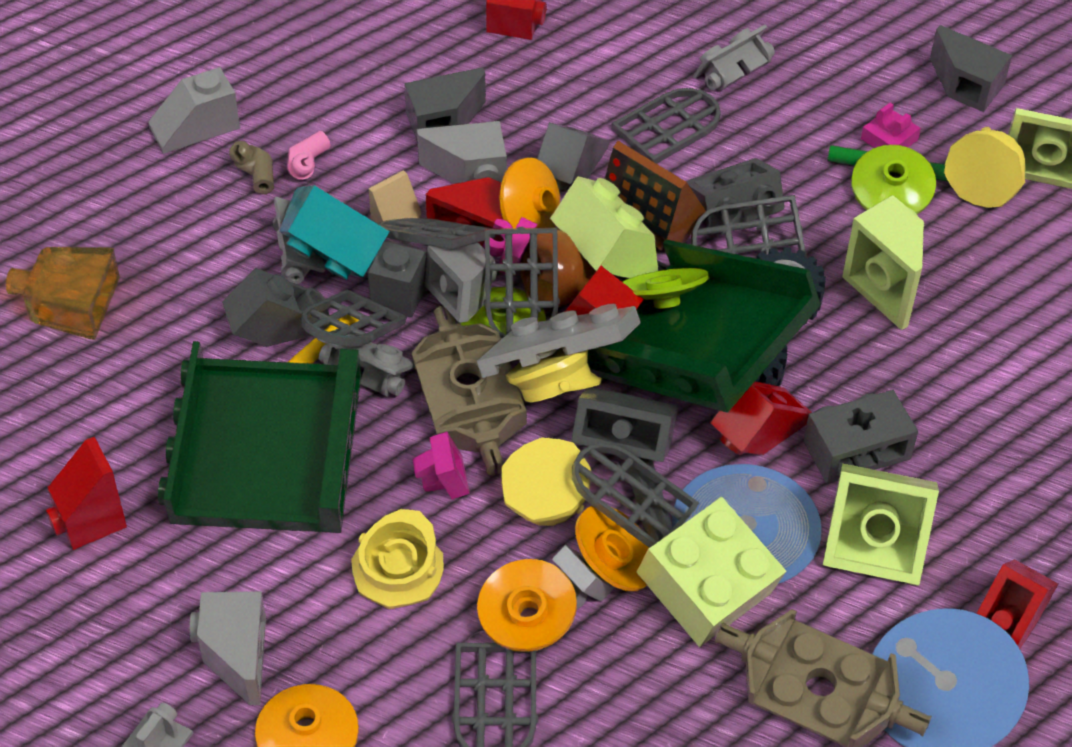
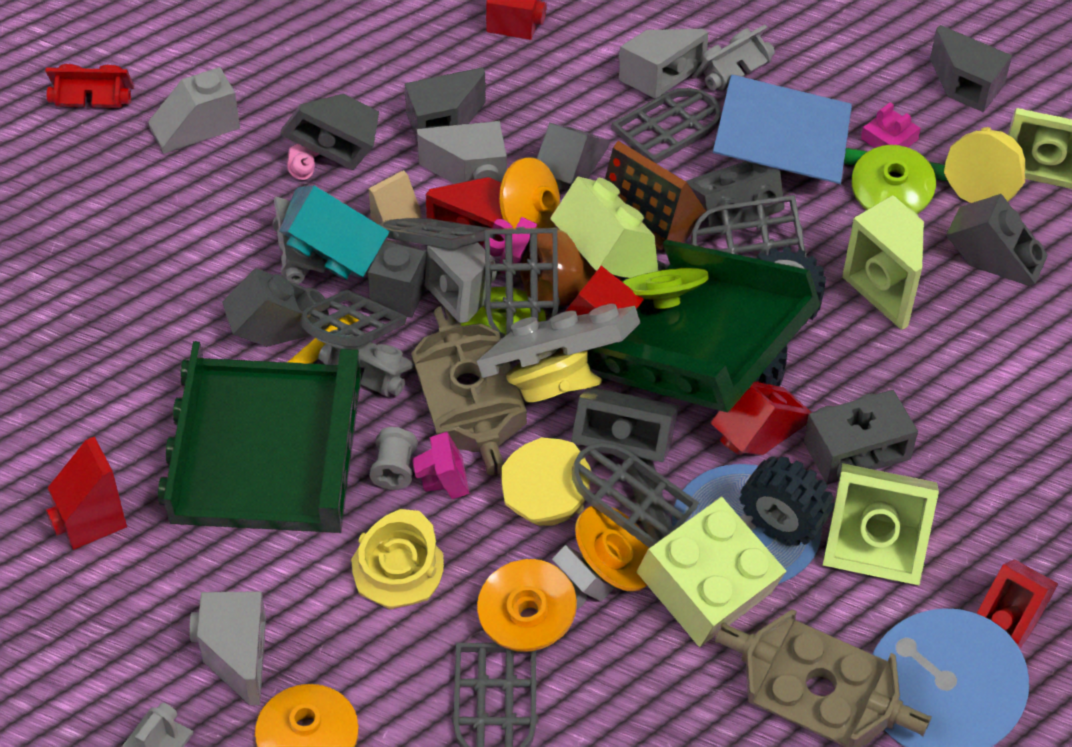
clear yellow torso [6,247,120,340] -> none
dark tan arm [229,141,274,194] -> none
none -> red hinge [45,64,135,108]
none -> dark grey slope [280,94,379,170]
none -> light grey bush [369,427,418,490]
none -> light grey slope [619,29,709,99]
none -> medium blue piece [713,74,852,184]
none -> black wheel [739,456,834,546]
none -> dark grey slope [946,194,1048,286]

